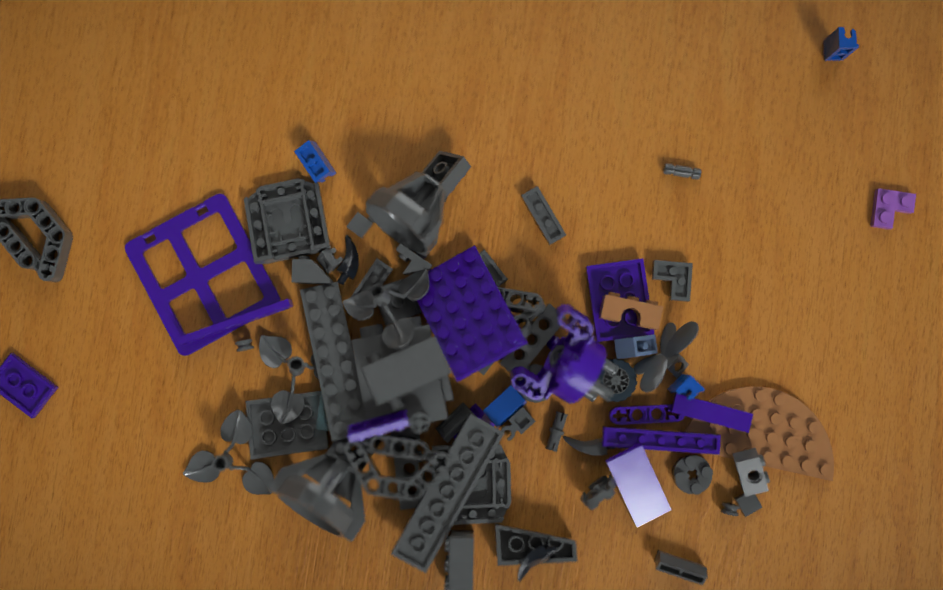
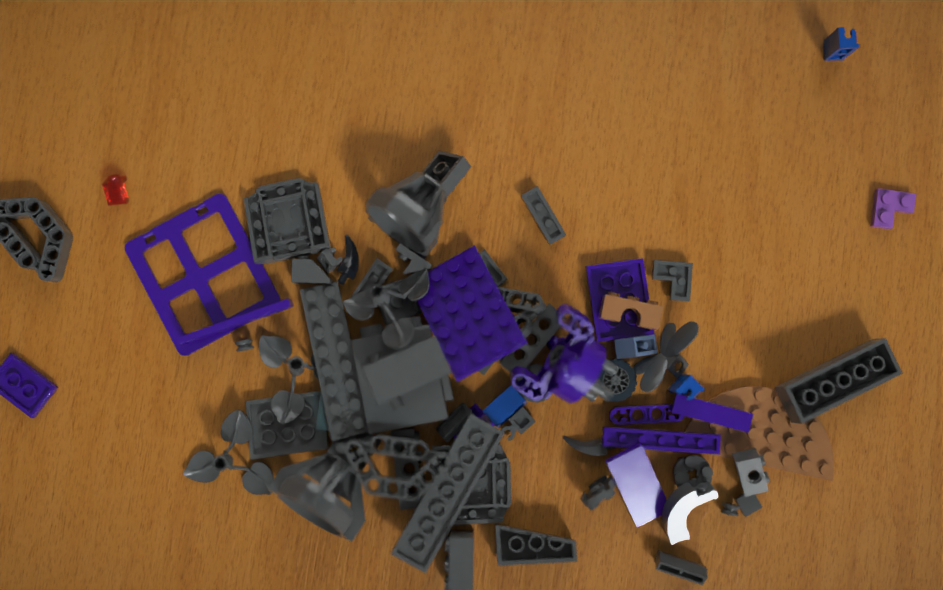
blue hinge [294,140,336,183] -> none
dark grey tile [346,212,373,239] -> none
dark purple plate [348,409,409,442] -> none
dark grey wheel [409,412,430,433] -> none
black bar [517,544,558,582] -> none
dark grey pin [545,411,568,452] -> none
dark grey axle [663,163,701,180] -> none
none -> clear red bracket [102,174,129,206]
none -> arch [662,482,718,545]
none -> dark grey brick [775,338,903,424]

